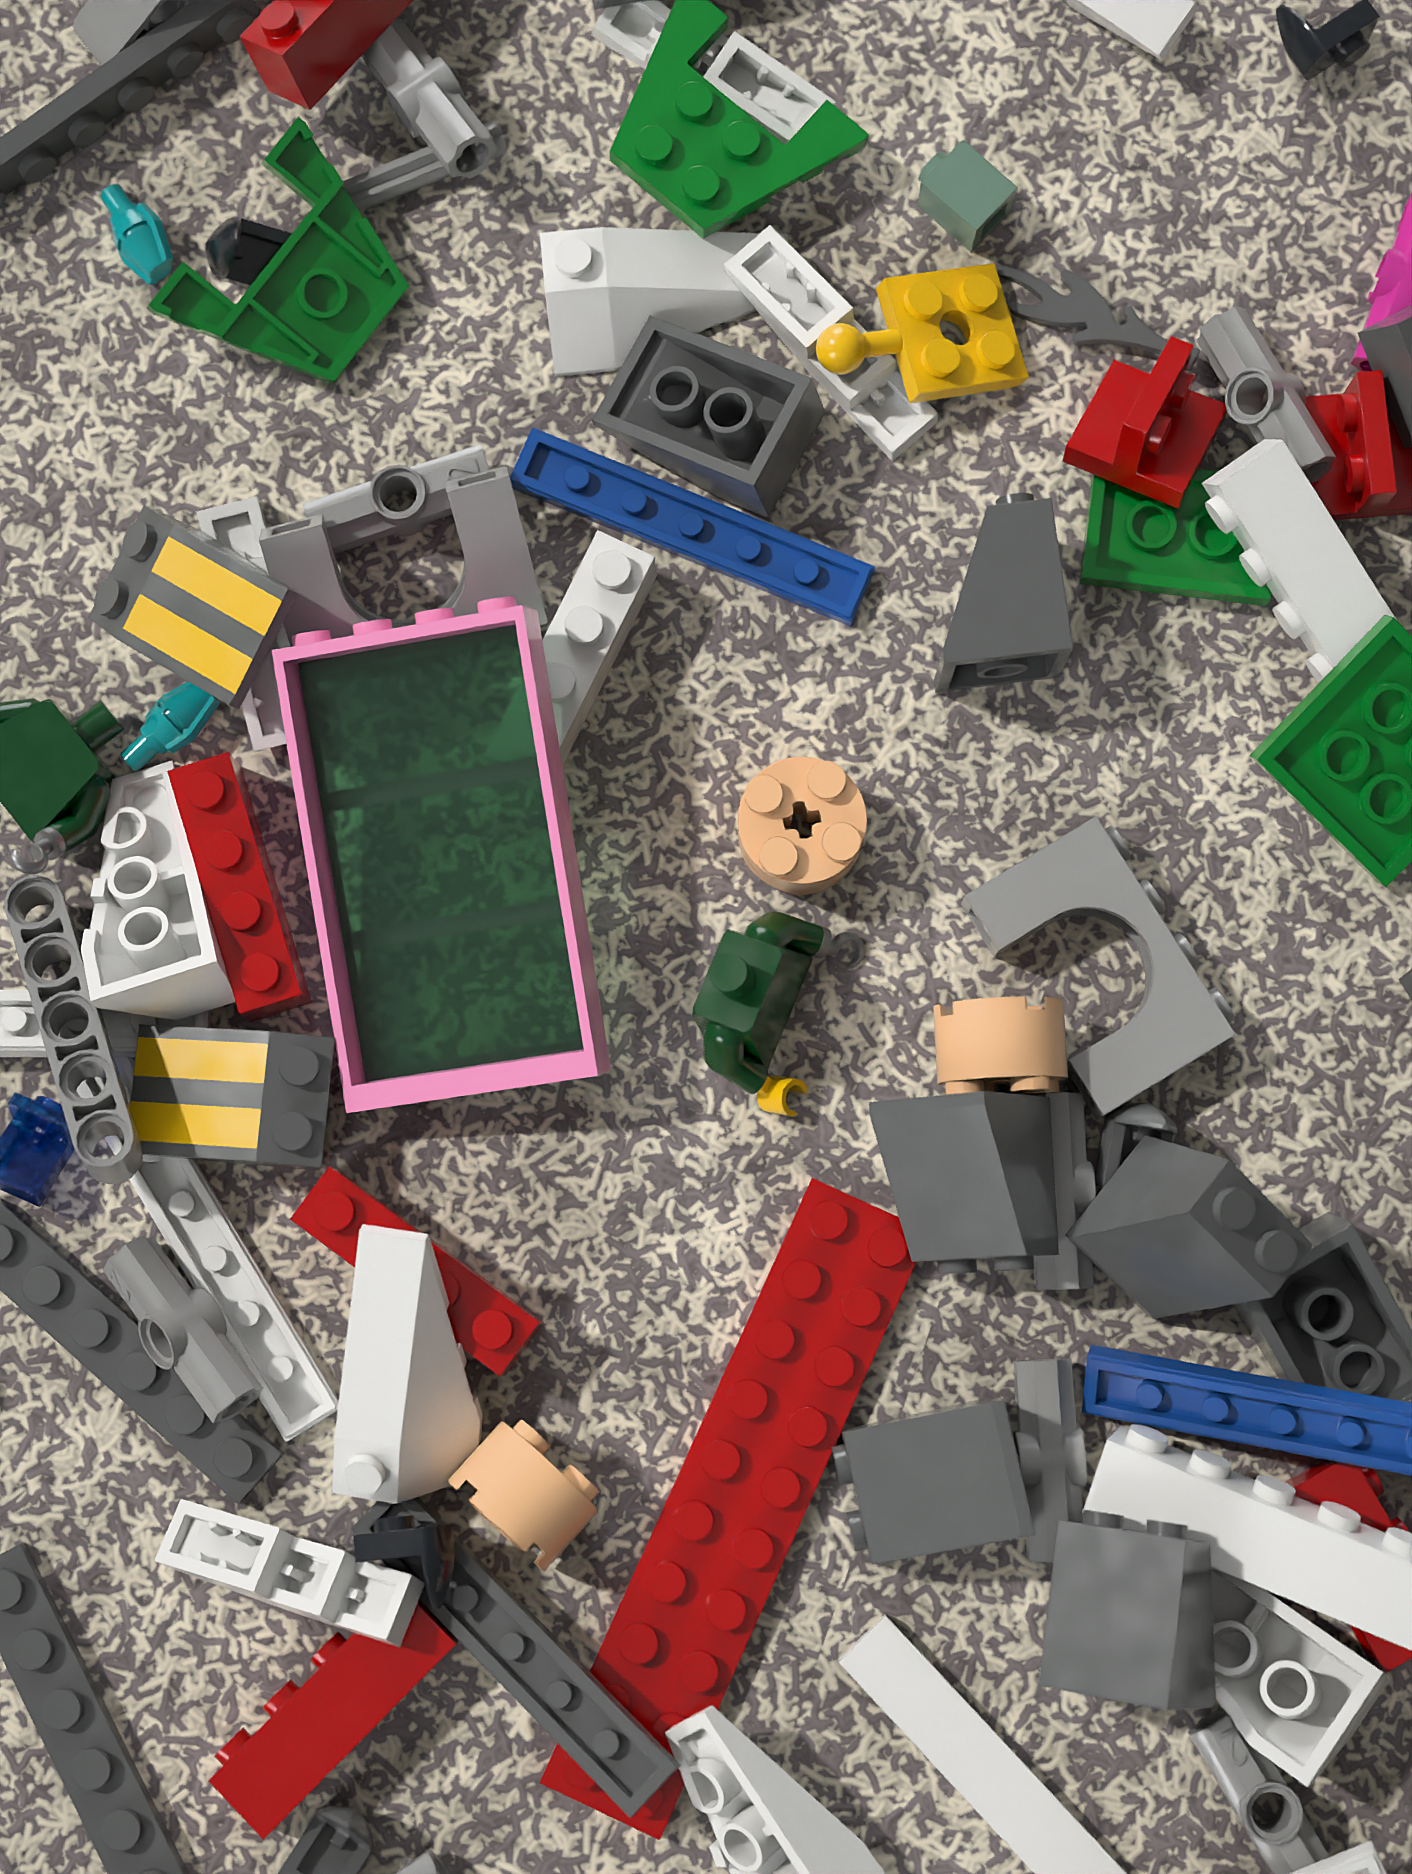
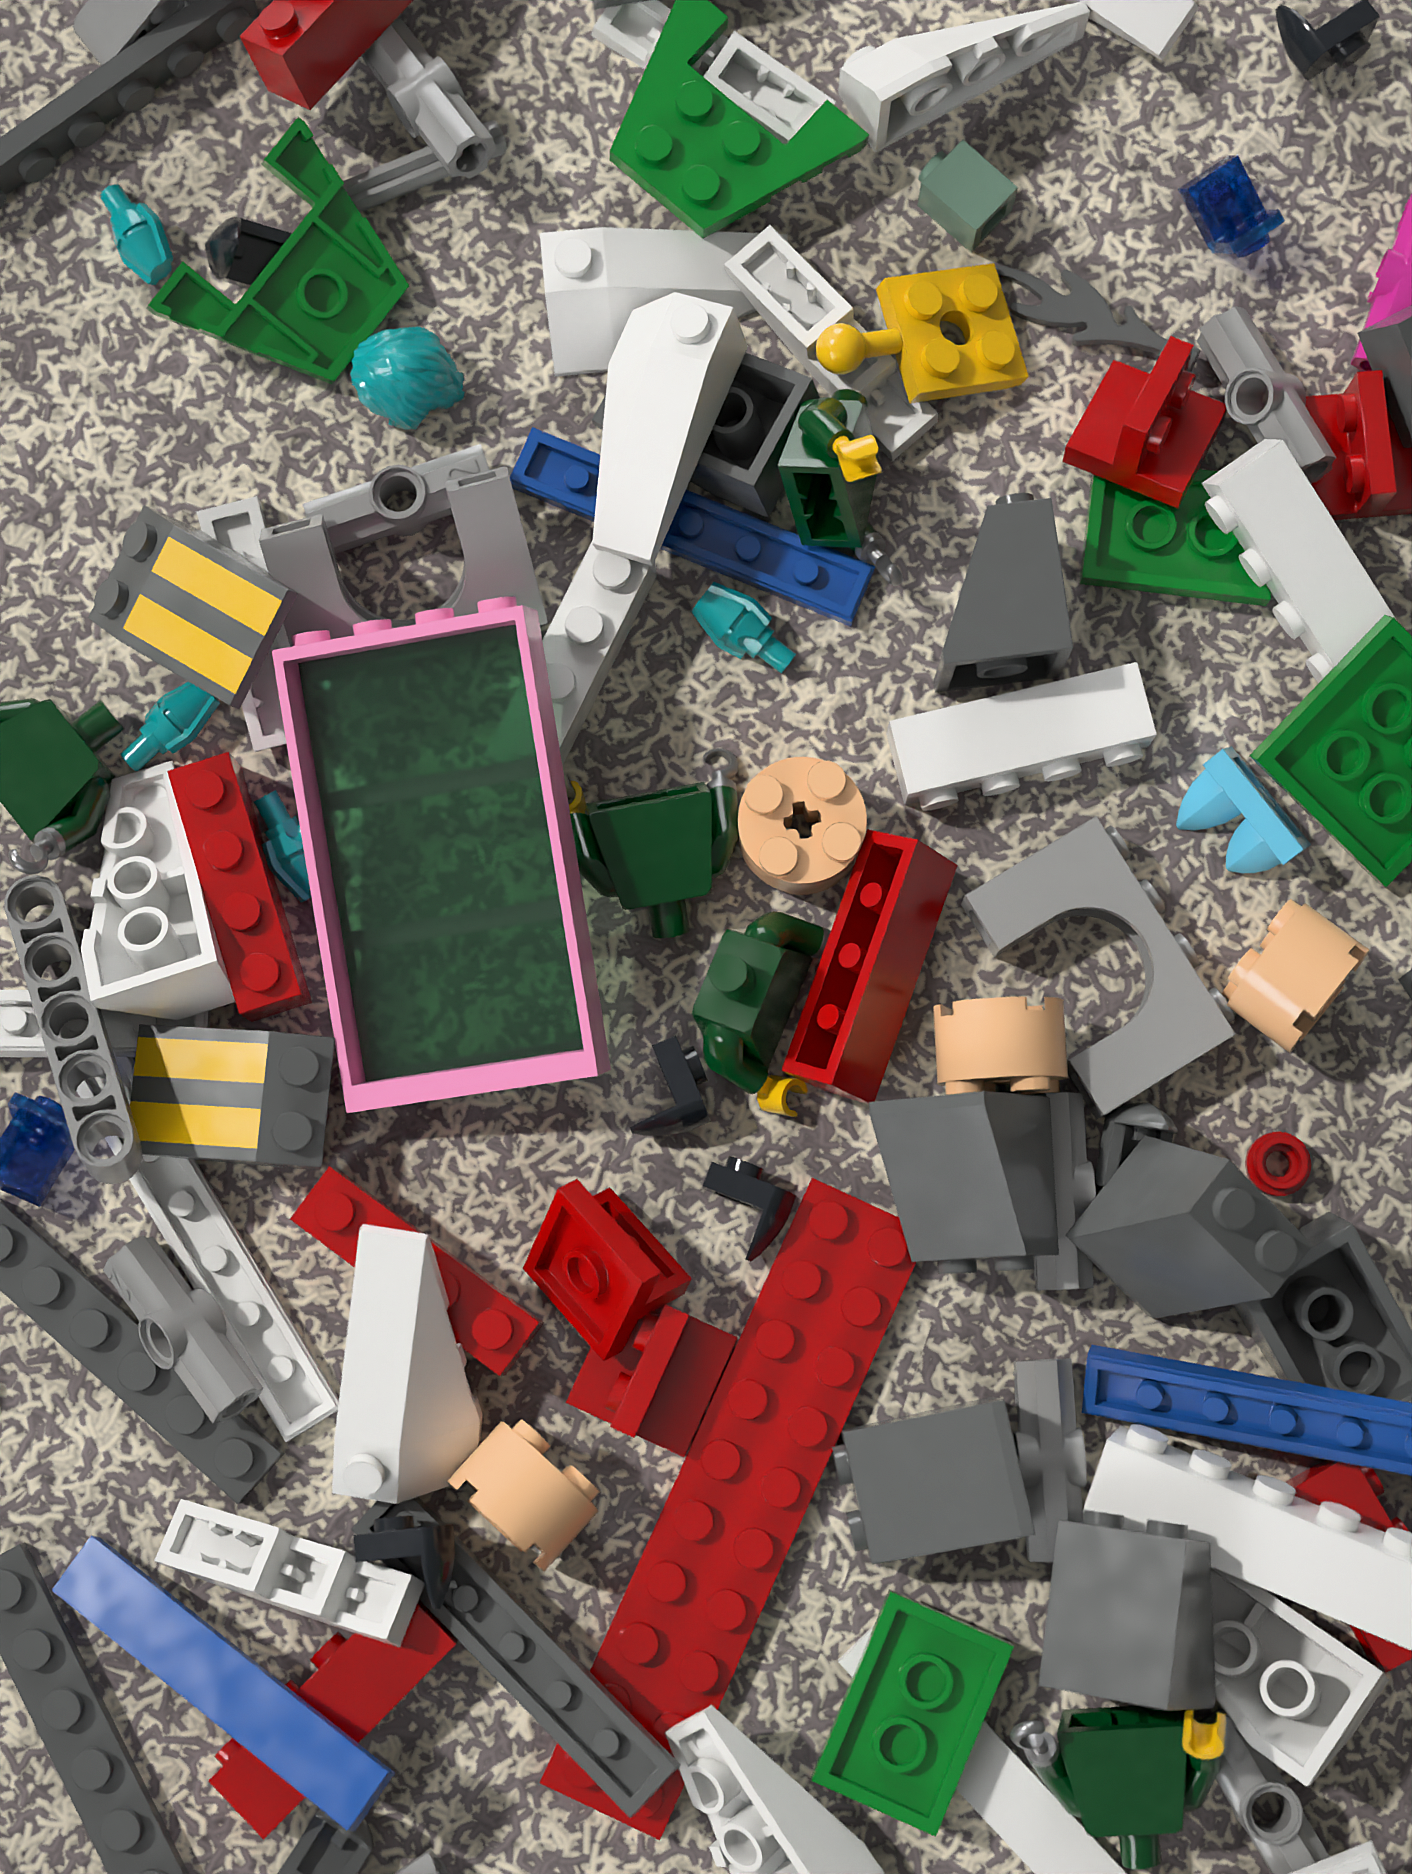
none -> tile [52,1535,395,1831]
none -> teal piece [254,790,311,902]
none -> teal hair [350,327,465,430]
none -> red bracket [523,1179,692,1361]
none -> red bracket [565,1304,738,1457]
none -> dark green torso [569,748,739,938]
none -> white wedge [592,292,748,566]
none -> black plate [630,1036,711,1136]
none -> teal piece [691,582,796,673]
none -> black plate [702,1156,796,1262]
none -> dark green torso [778,389,903,586]
none -> red brick [781,829,958,1104]
none -> green plate [811,1589,1014,1837]
none -> white wedge [838,1,1090,153]
none -> white brick [886,662,1157,811]
none -> dark green torso [1011,1705,1226,1870]
none -> medium azure tile [1176,746,1311,873]
none -> clear blue bracket [1178,155,1285,258]
none -> light nougat brick [1222,899,1369,1053]
none -> red plate [1245,1132,1311,1197]

